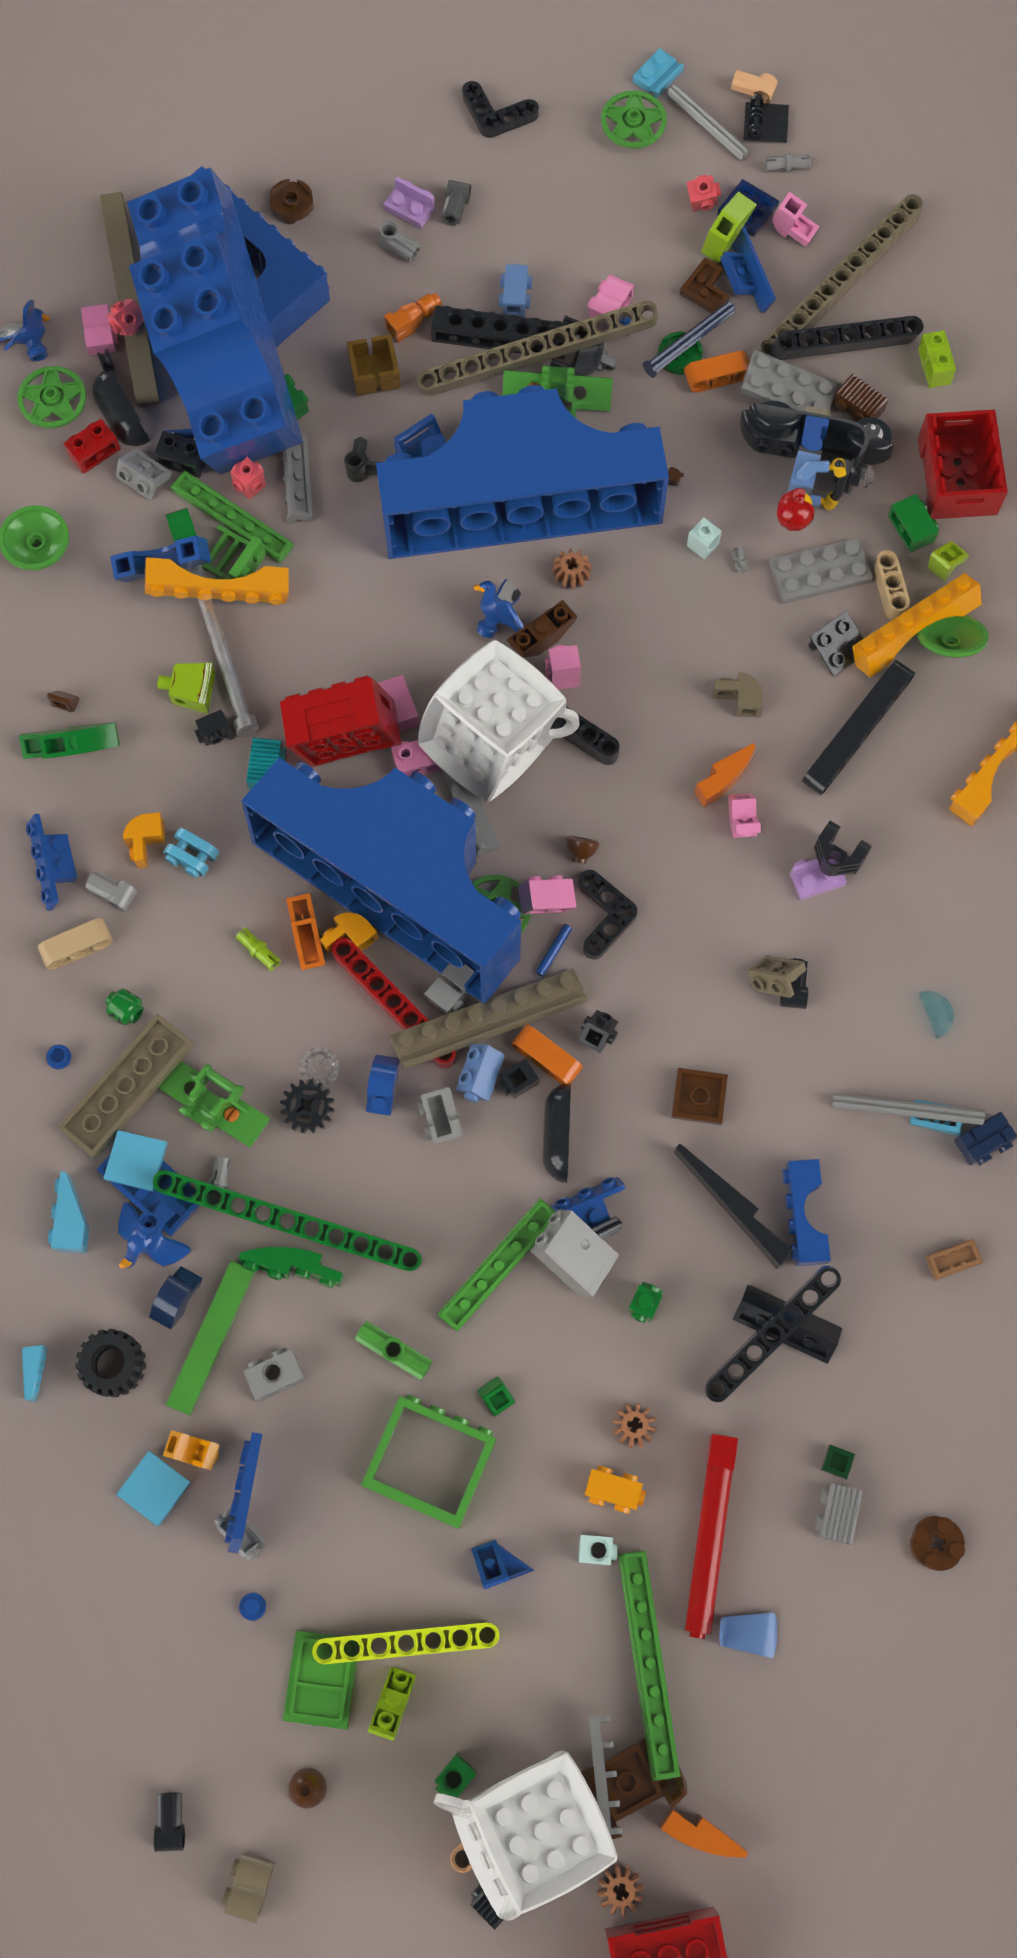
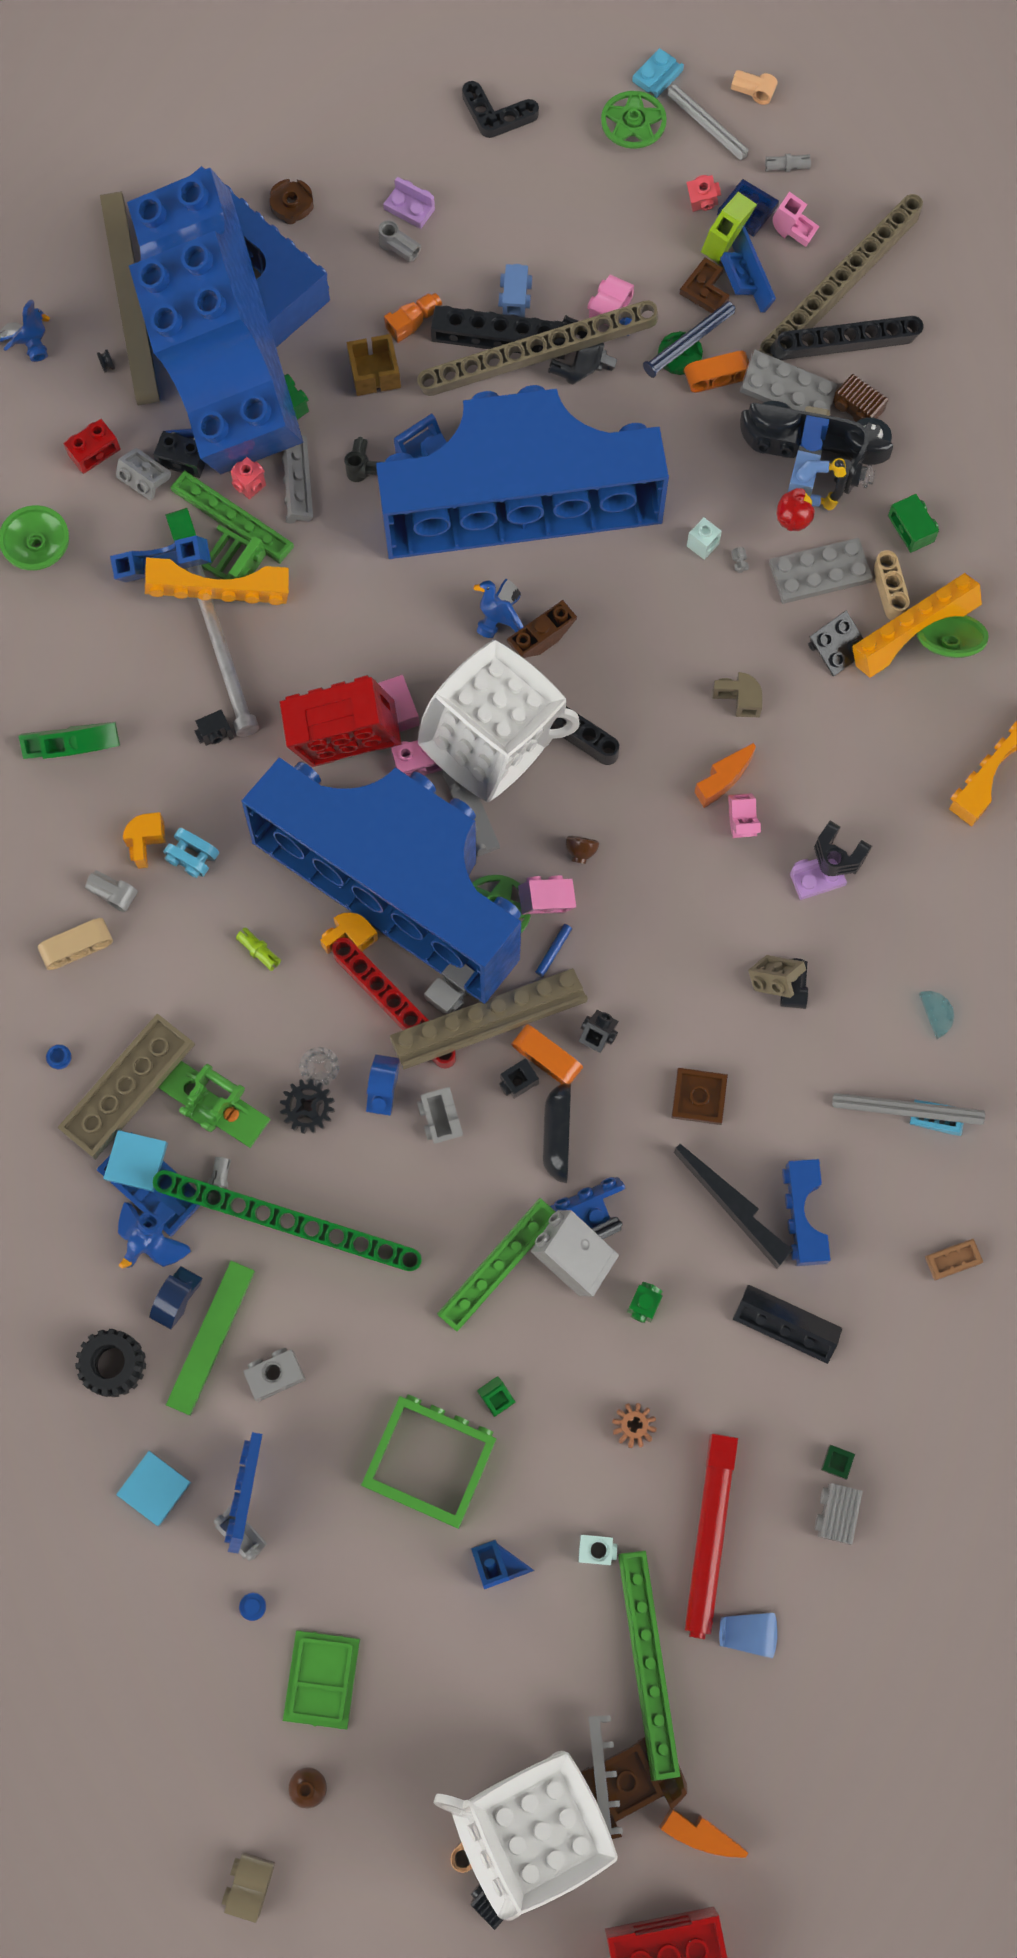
bright green wheel [17,366,87,428] -> none
medium azure slope [22,1345,47,1402] -> none
blue bracket [26,814,77,911] -> none
reddish brown slope [47,691,79,712] -> none
medium azure slope [48,1171,90,1253] -> none
bright pink brick [81,304,119,356] -> none
black brick [92,369,150,446] -> none
green head [105,988,144,1025] -> none
coral brick [106,299,144,336] -> none
black piece [154,1792,185,1852] -> none
lime torso [157,663,216,714] -> none
light orange brick [163,1430,220,1470] -> none
green slope [239,1247,343,1288] -> none
teal brick [246,737,287,790] -> none
orange slope [286,893,325,970] -> none
neon yellow beam [312,1622,500,1664] -> none
bright green piece [355,1320,433,1381] -> none
lime slope [367,1667,416,1741] -> none
green brick [434,1753,477,1798] -> none
dark grey piece [441,180,471,226] -> none
medium blue brick [456,1044,505,1103] -> none
bright green piece [502,365,613,418] -> none
bright pink brick [544,645,581,690] -> none
nougat gear [552,548,592,590] -> none
black beam [578,870,637,960] -> none
light orange brick [584,1465,646,1514] -> none
nougat gear [597,1864,644,1916] -> none
reddish brown piece [668,467,684,486] -> none
black beam [705,1265,841,1402] -> none
black hinge [743,94,789,143] -> none
black beam [802,659,916,795] -> none
reddish brown plate [910,1516,965,1571] -> none
red container [917,409,1008,519] -> none
lime brick [918,330,956,388] -> none
lime slope [928,541,969,581] -> none
dark blue brick [954,1112,1017,1166] -> none

